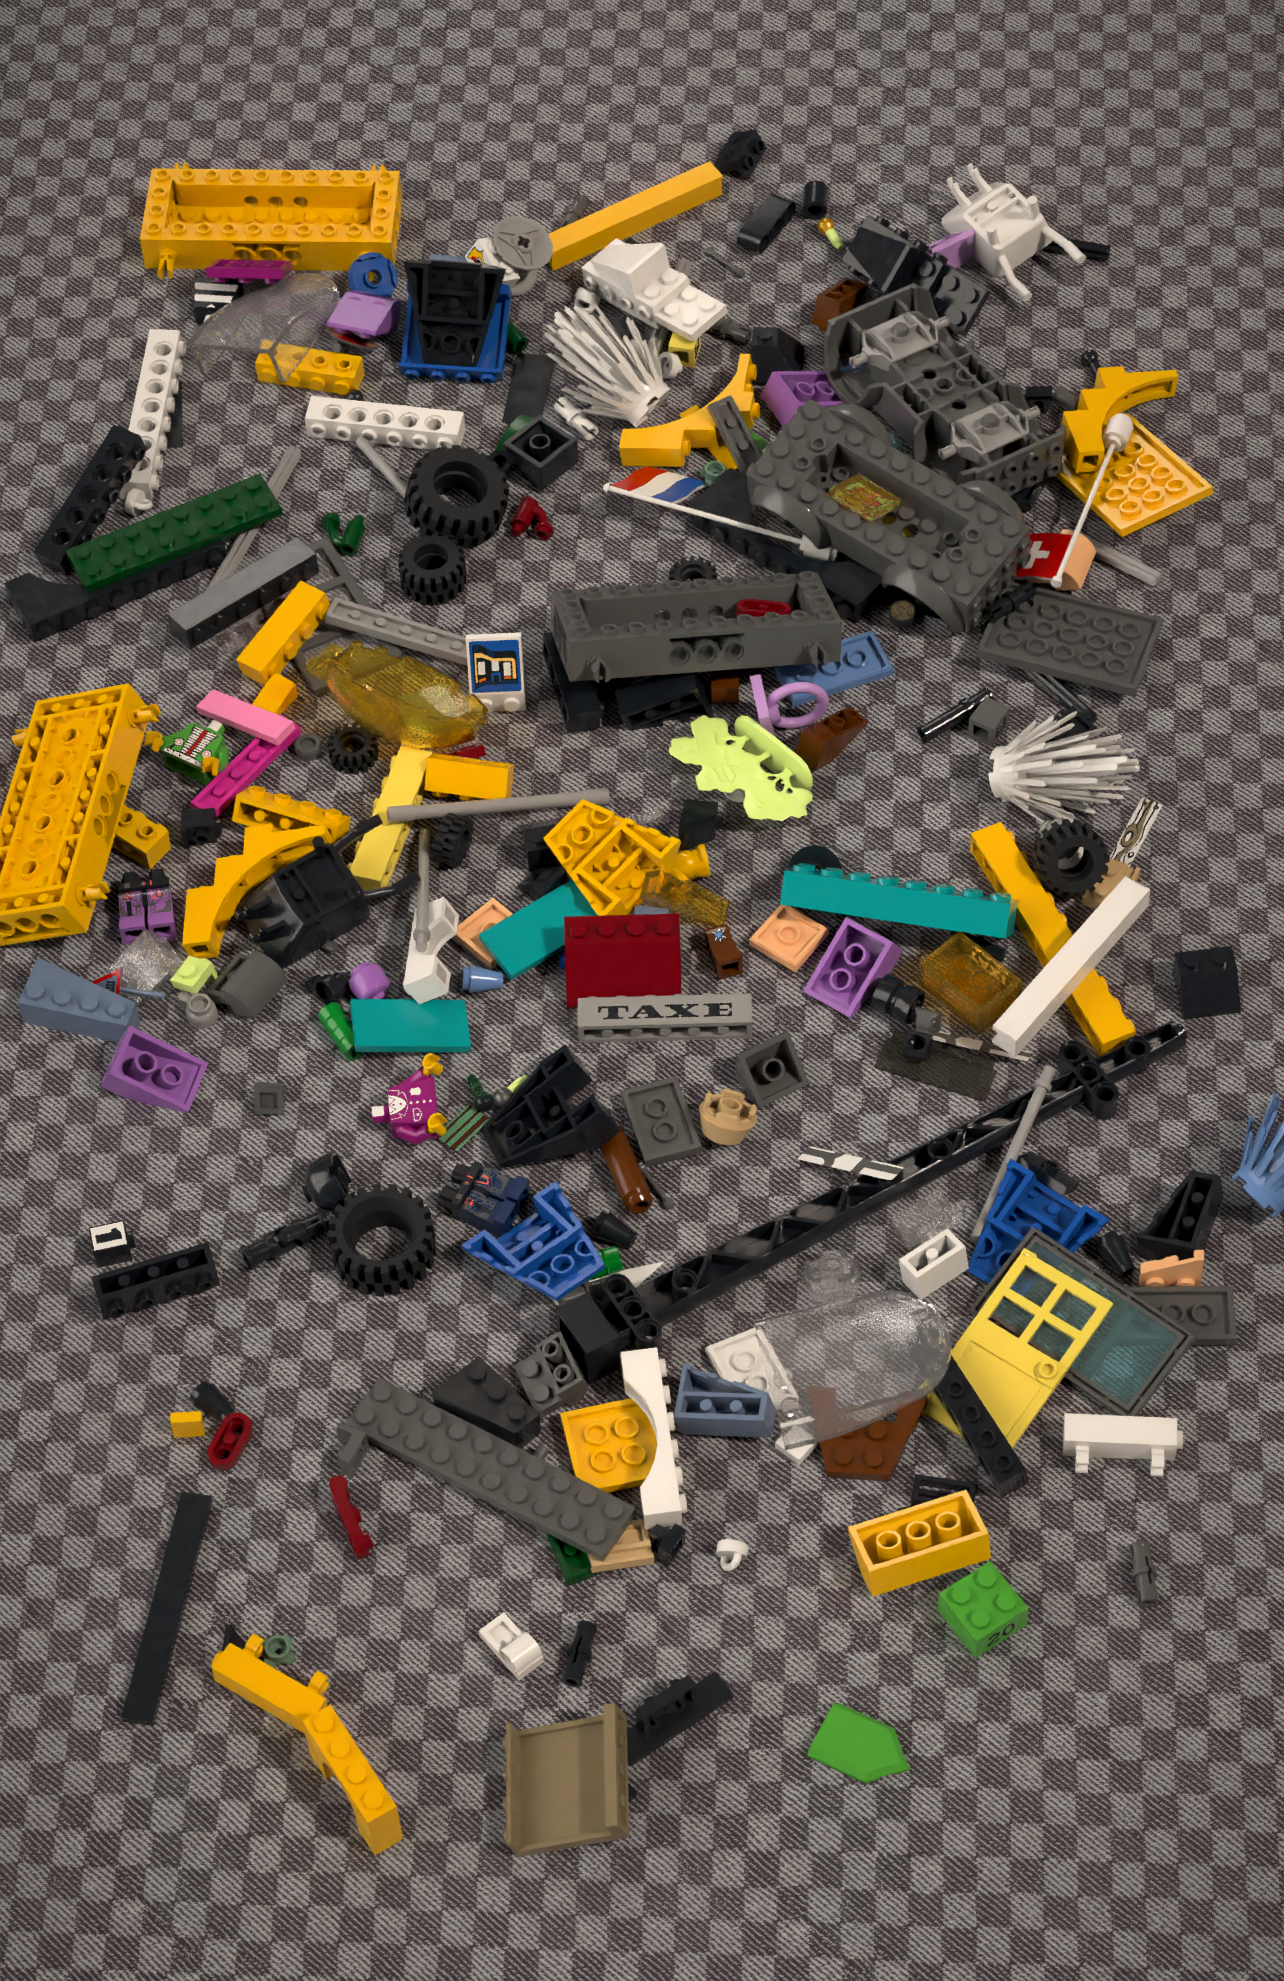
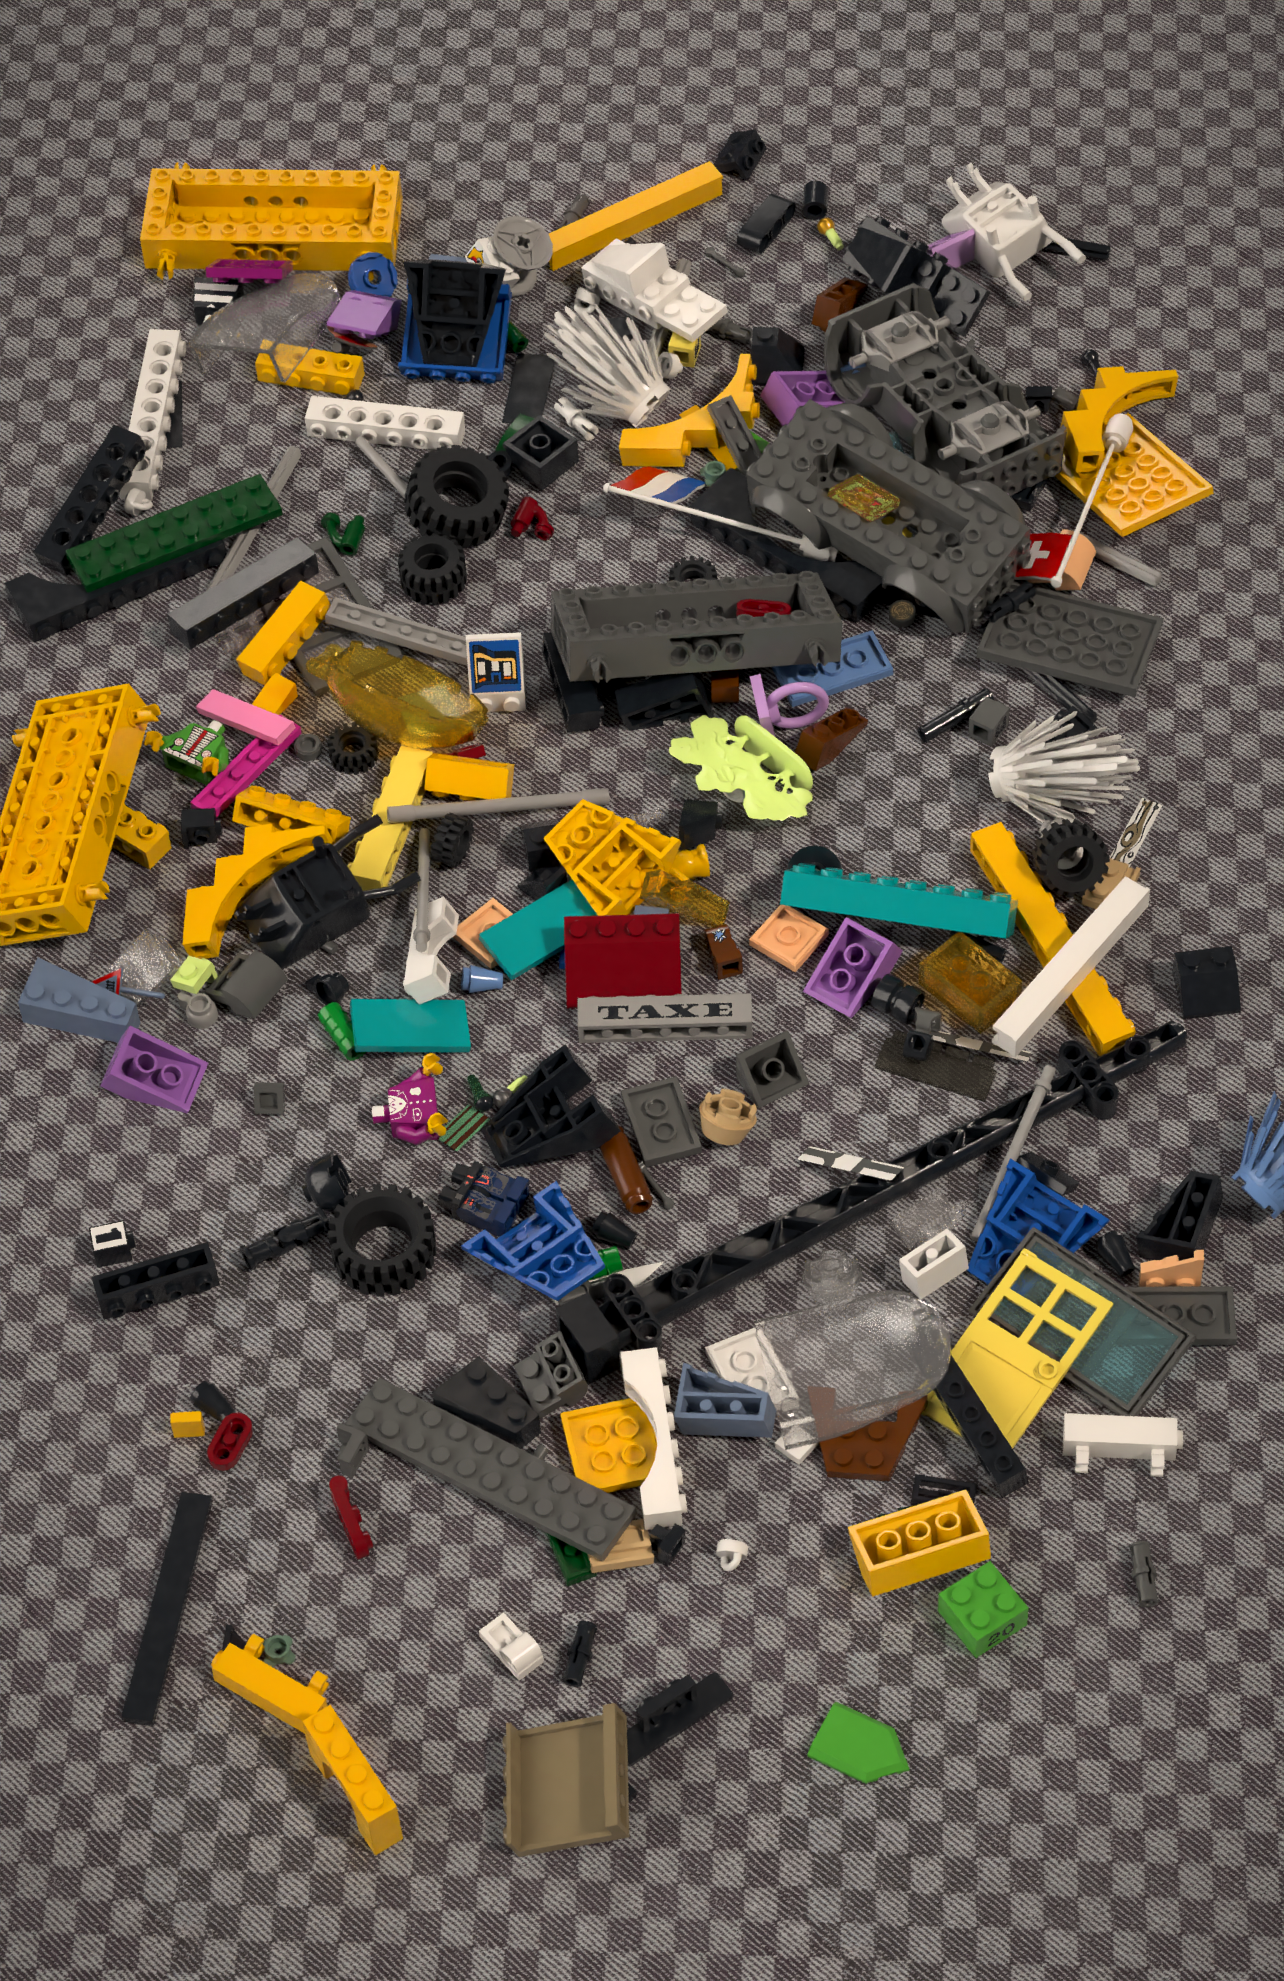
hips [118,869,177,945] -> none
medium lavender head [348,962,391,999] -> none

